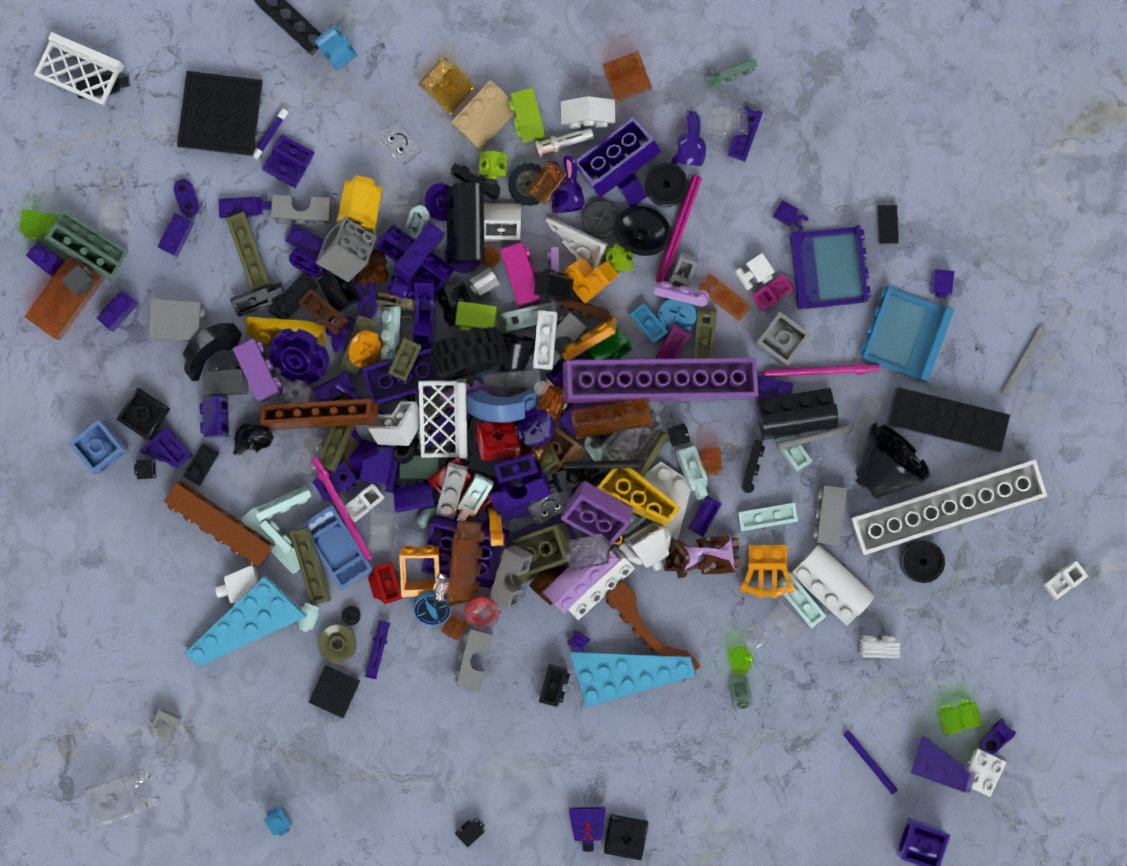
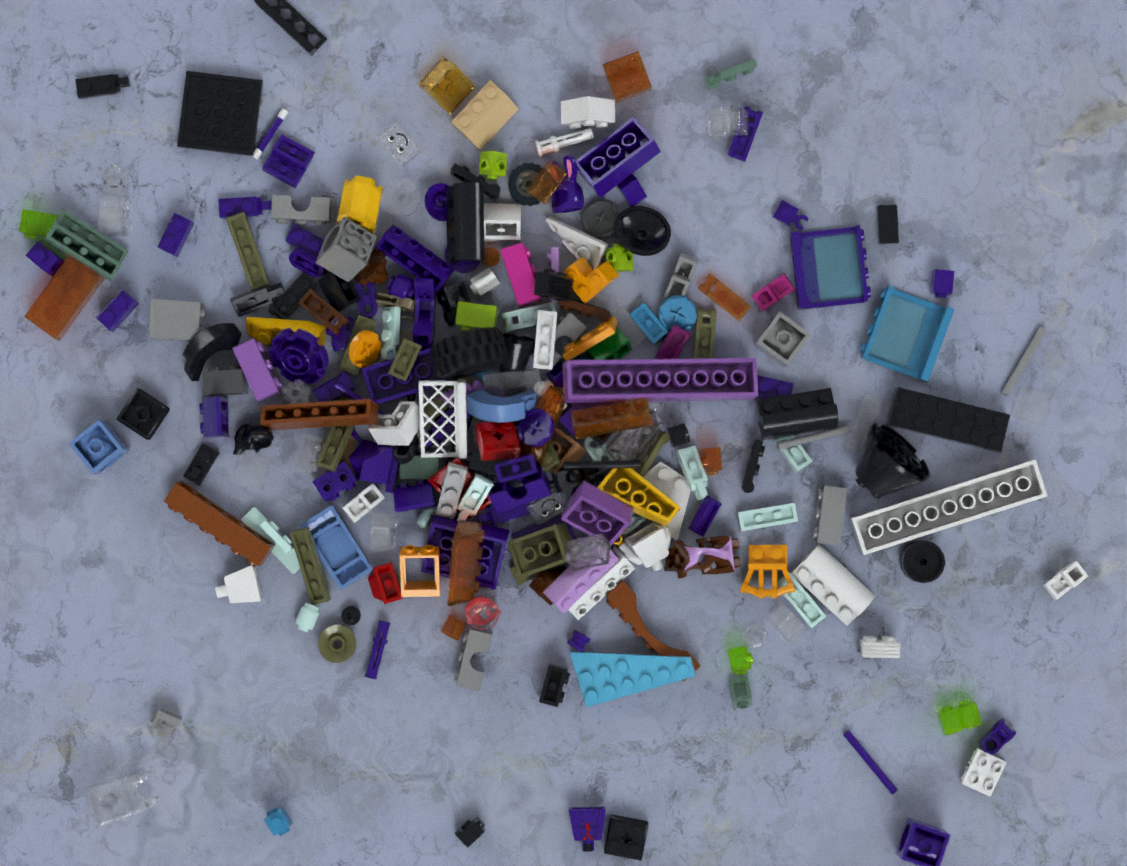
white fence [34,32,124,106] -> none
dark grey brick [61,265,95,296] -> none
black brick [134,459,157,479] -> none
dark purple wing [140,426,193,468] -> none
dark purple plate [173,179,200,217] -> none
medium azure wing [185,575,307,667] -> none
light aqua plate [253,485,312,521] -> none
black slope [309,665,360,718] -> none
dark pink bar [311,456,372,561] -> none
dark azure brick [314,24,358,71] -> none
dark purple arch [393,222,445,283] -> none
light aqua plate [405,205,430,239] -> none
tile [413,591,452,626] -> none
clear plate [433,574,449,601] -> none
light orange hinge [489,508,504,546] -> none
light grey arch [489,545,533,610] -> none
lime brick [508,88,545,143] -> none
black wheel [645,163,688,208] -> none
lavender plate [654,281,709,307] -> none
dark pink axle [656,175,702,283] -> none
dark purple piece [671,110,706,166] -> none
white brick [735,253,775,291] -> none
dark pink bar [764,363,880,377] -> none
dark purple wedge [910,736,976,793] -> none

